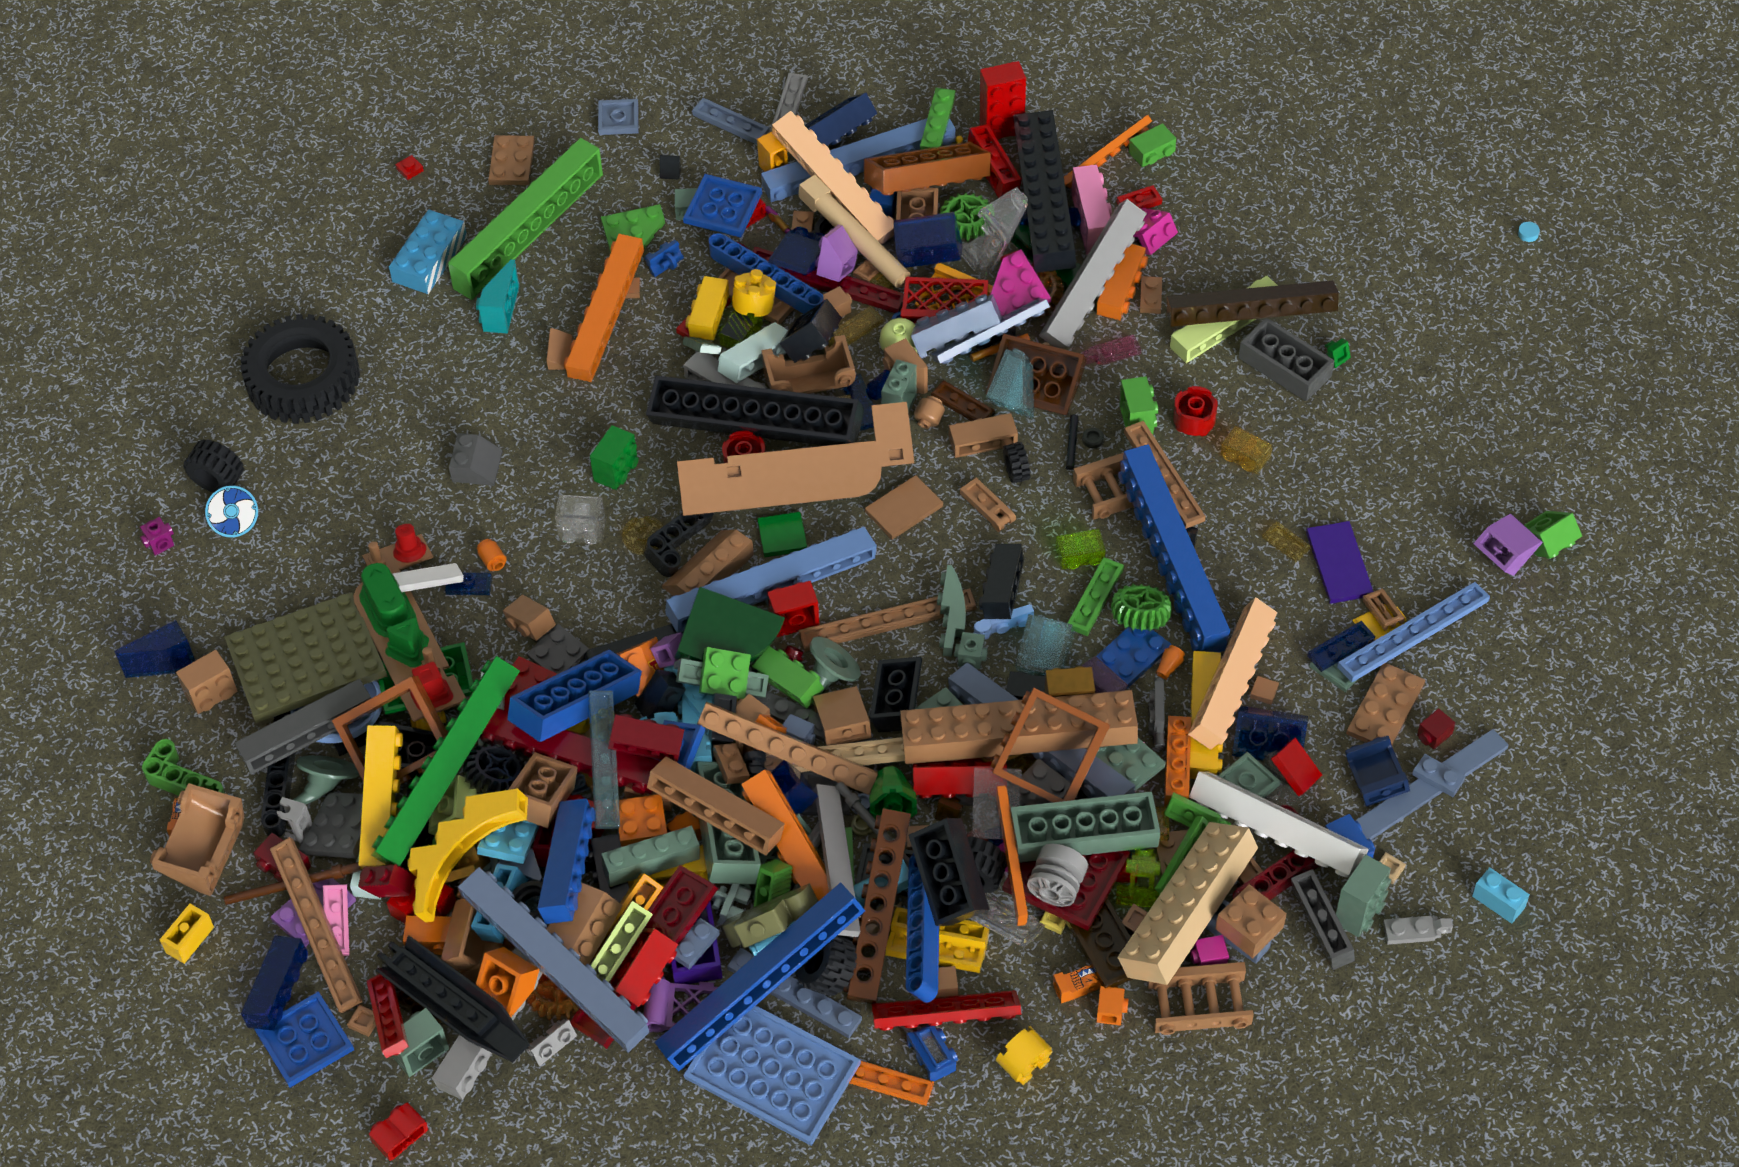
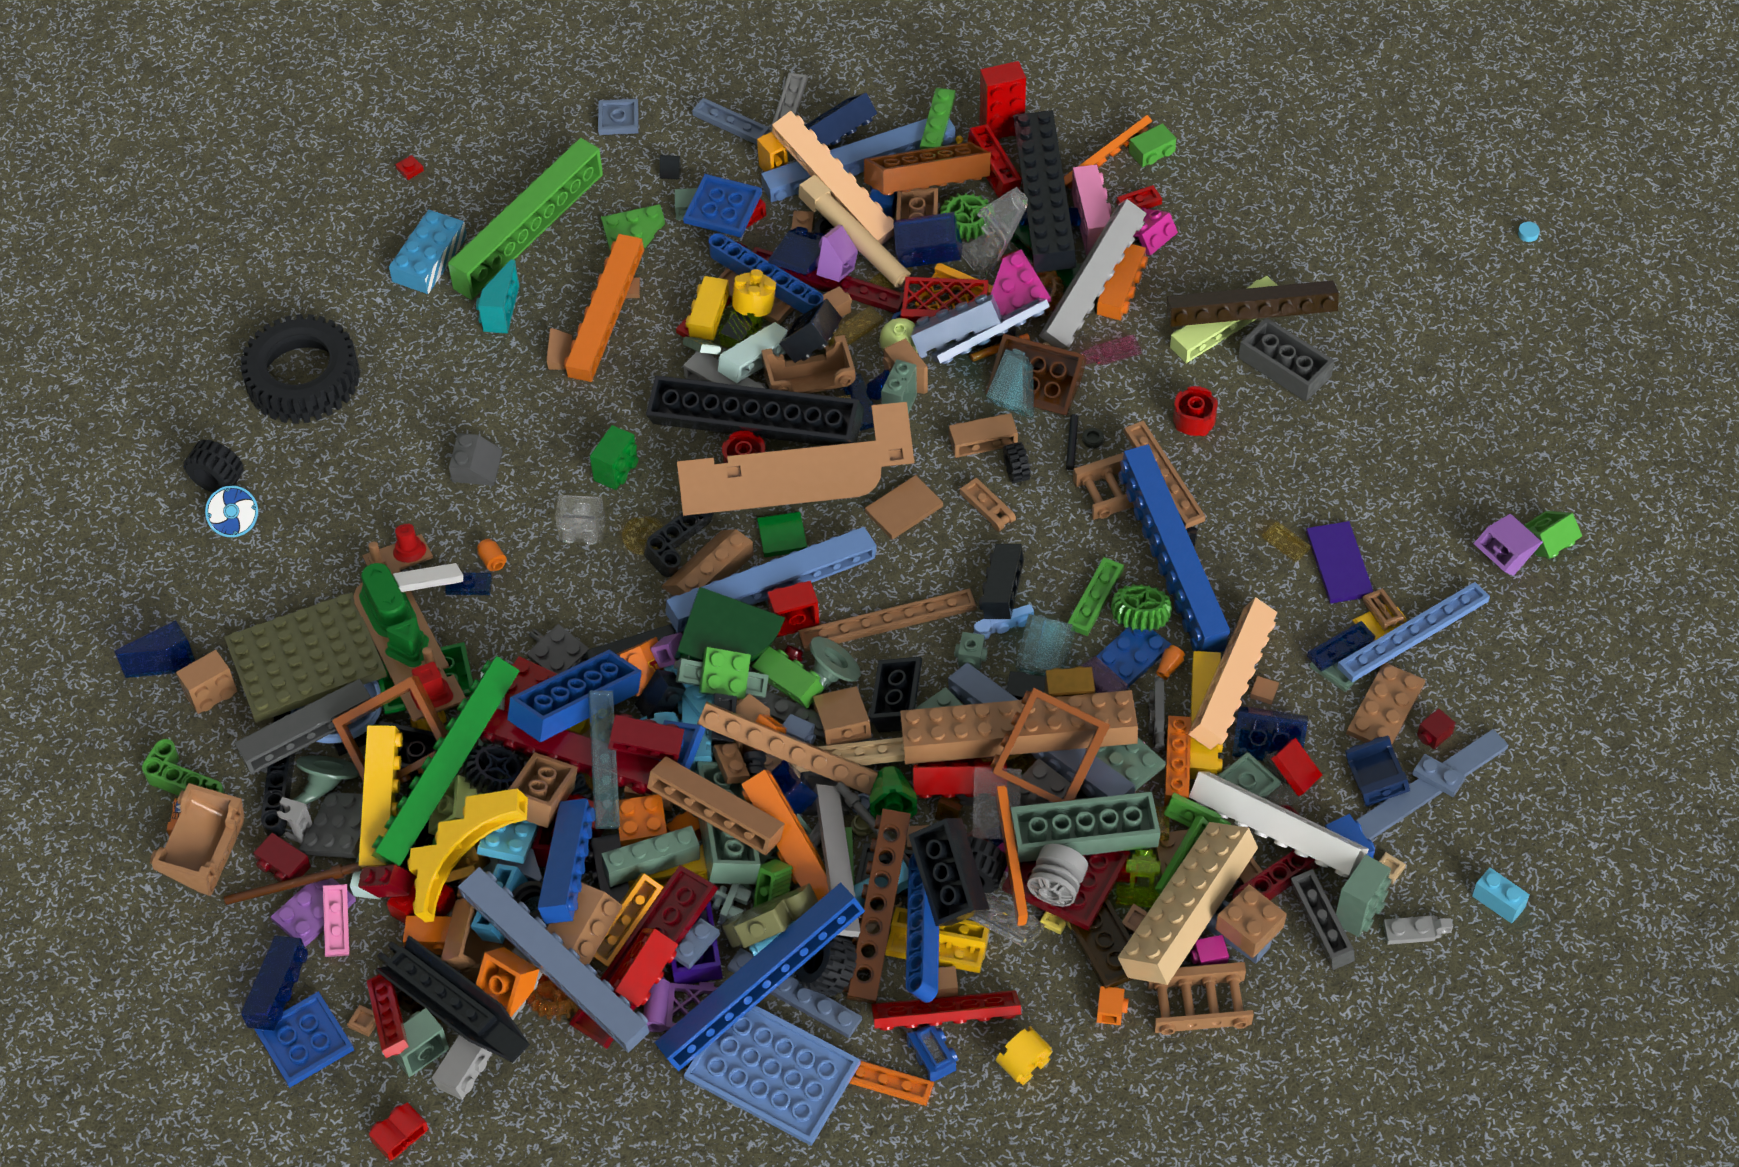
magenta brick [140,517,174,556] -> none
yellow brick [160,903,214,964] -> none
medium nougat tile [270,837,363,1013] -> none
medium nougat plate [488,135,535,185] -> none
medium nougat brick [503,595,556,641] -> none
light grey hinge [526,1019,577,1066] -> none
yellowish green brick [590,901,653,982] -> none
blue hips [644,240,684,277] -> none
pearl gold piece [766,206,790,234] -> none
medium nougat tile [853,260,882,283] -> none
medium nougat head [914,396,945,429] -> none
reddish brown tile [931,380,995,421] -> none
sand green slope [937,565,966,657] -> none
orange leg [1053,965,1102,1003] -> none
clear neon green brick [1056,529,1105,569] -> none
bright green brick [1119,376,1158,434] -> none
medium nougat plate [1140,276,1162,314] -> none
clear yellow brick [1220,426,1273,474] -> none
green tile [1325,338,1351,368] -> none

